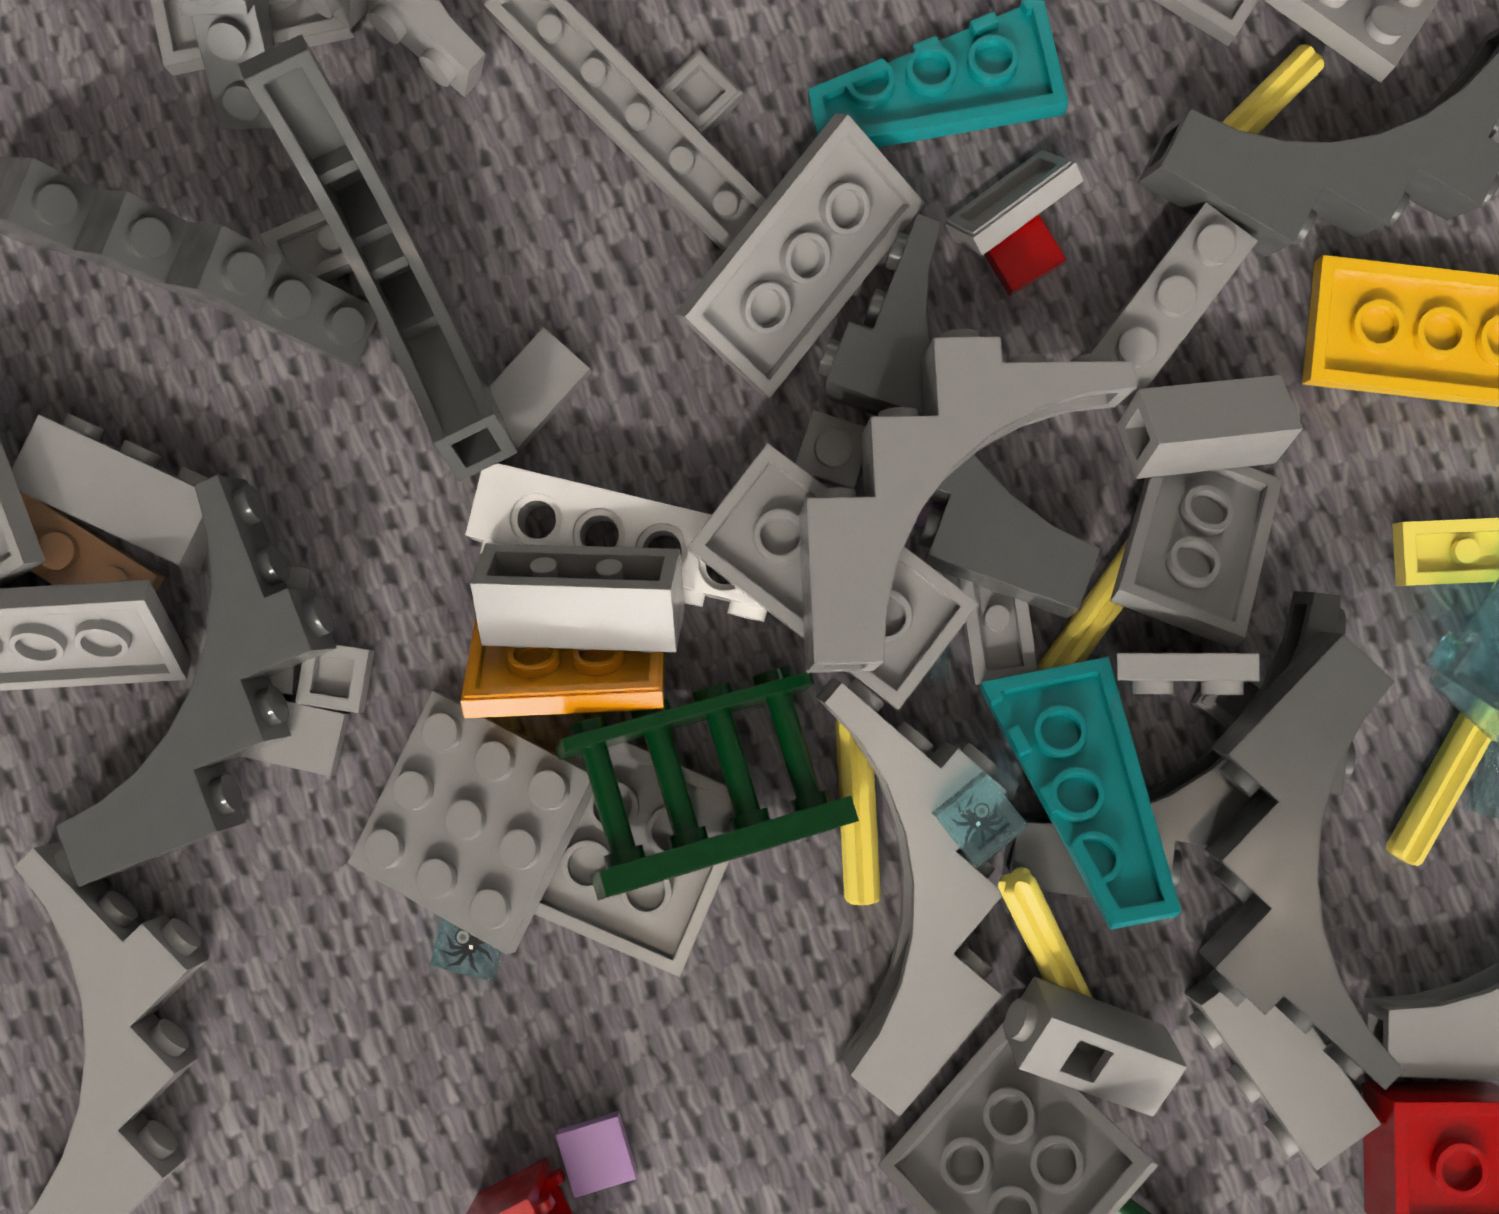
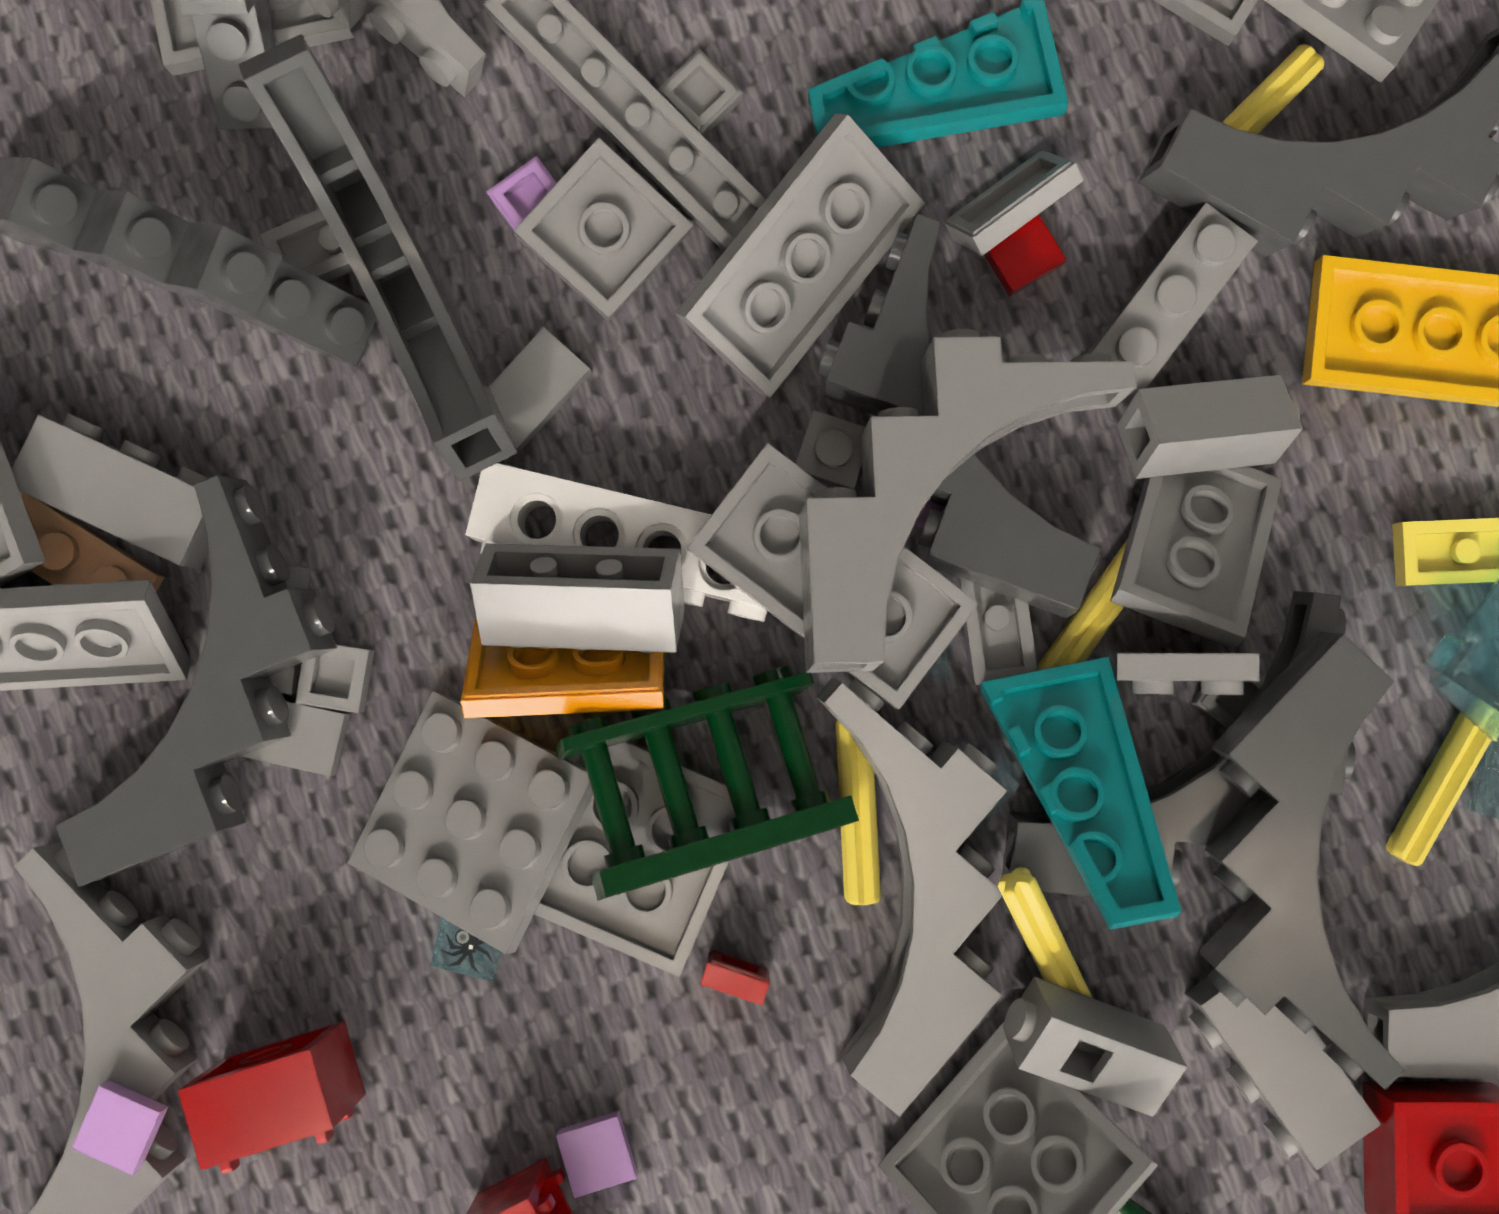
clear light blue tile [932,771,1028,868] -> none
none -> lavender tile [71,1080,169,1175]
none -> red container [178,1021,366,1174]
none -> lavender tile [486,156,557,246]
none -> light grey plate [514,138,693,322]
none -> tile [700,950,770,1005]

